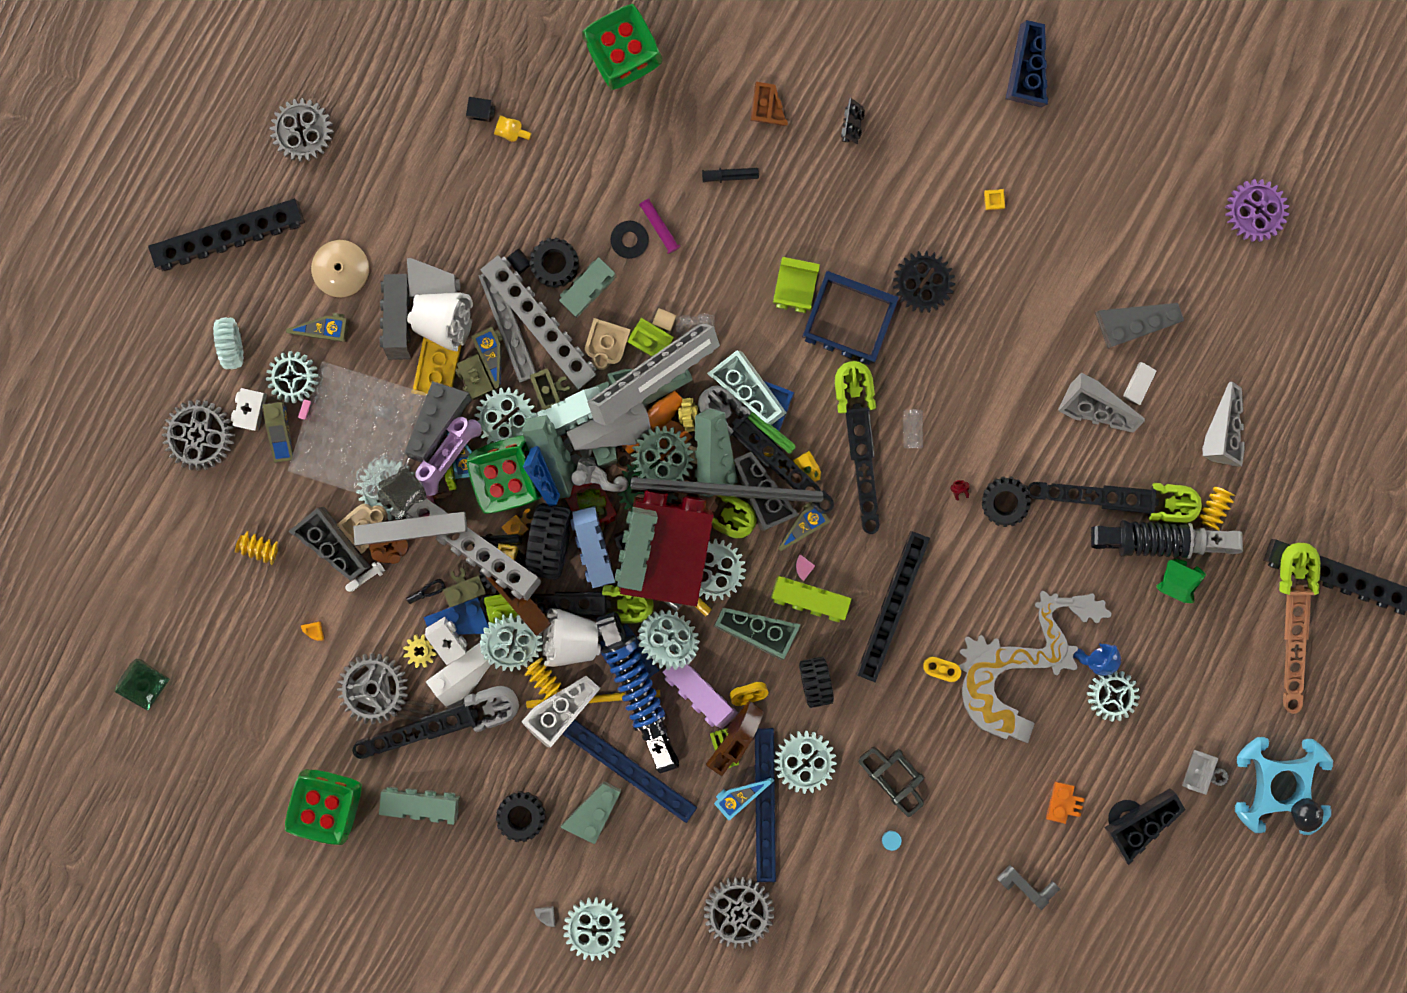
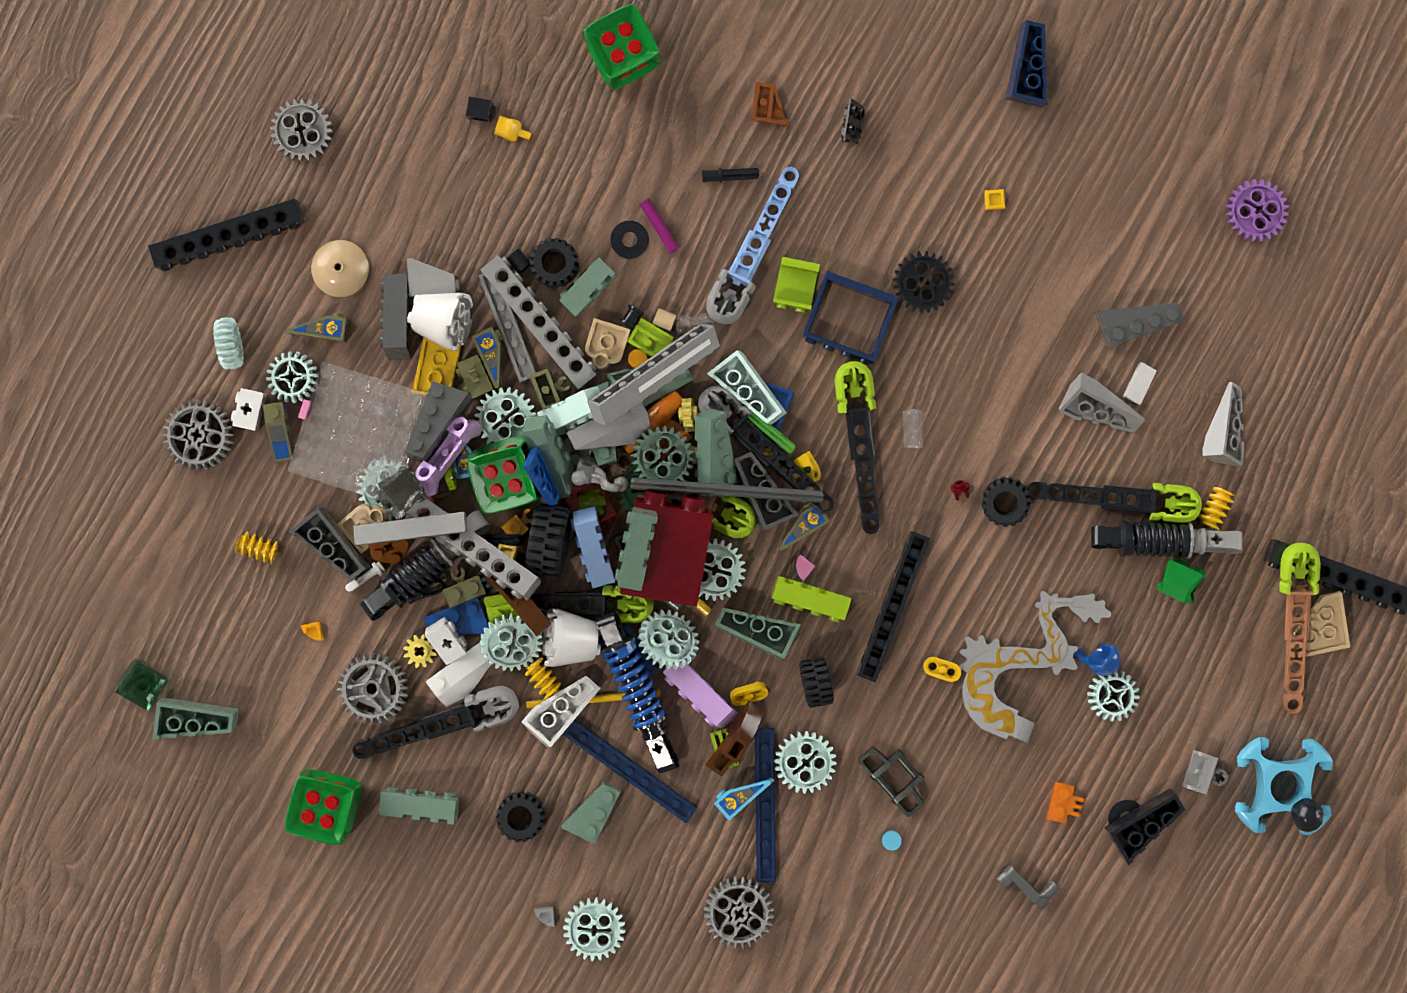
none -> sand green wedge [152,697,239,740]
none -> black piece [360,510,491,621]
none -> black bush [620,304,644,329]
none -> light orange tile [628,349,647,368]
none -> light blue piece [706,167,799,324]
none -> tan plate [1292,591,1350,658]

